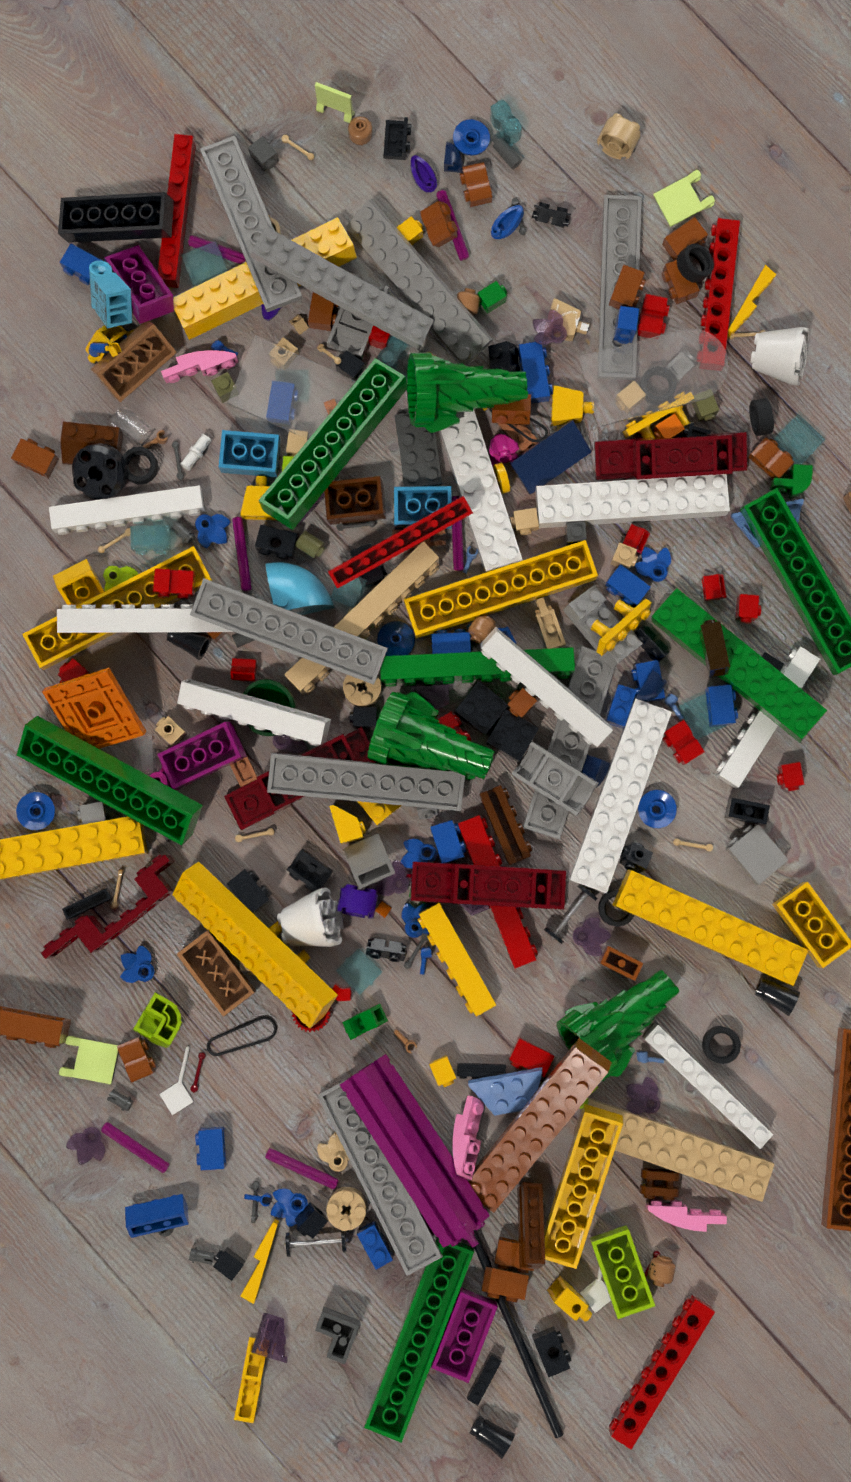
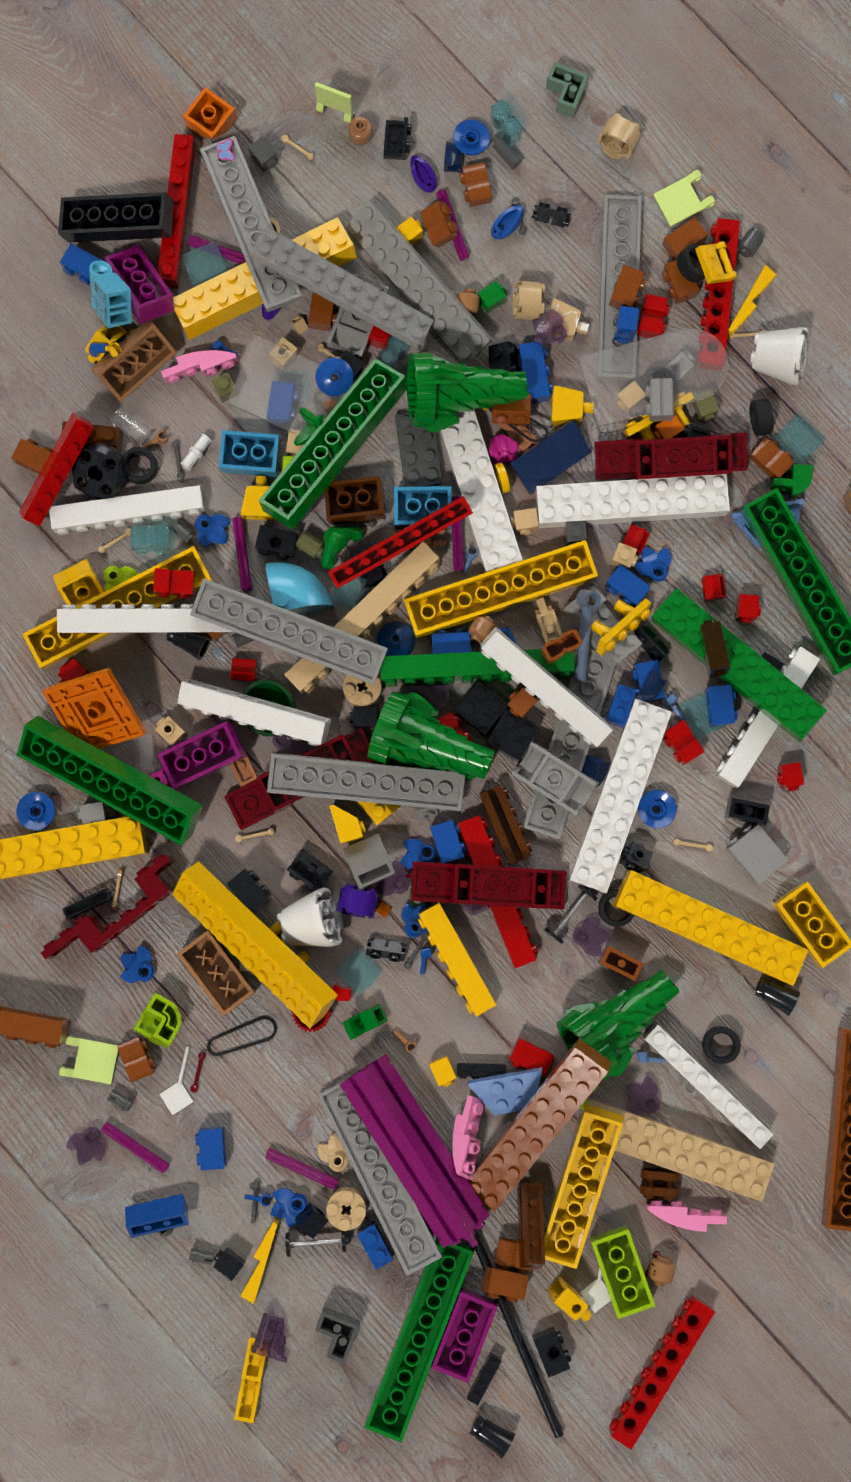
none -> red brick [19,412,94,527]
none -> orange slope [183,87,237,139]
none -> medium blue sticker [216,139,235,161]
none -> green piece [294,407,323,446]
none -> blue dish [315,358,353,396]
none -> green head [321,526,364,569]
none -> tan brick [512,281,545,321]
none -> dark orange brick [541,630,583,664]
none -> sand green brick [546,62,589,118]
none -> sand blue piece [573,589,601,681]
none -> light grey brick [645,378,674,422]
none -> yellow plate [695,241,738,284]
none -> dark grey brick [738,228,764,258]

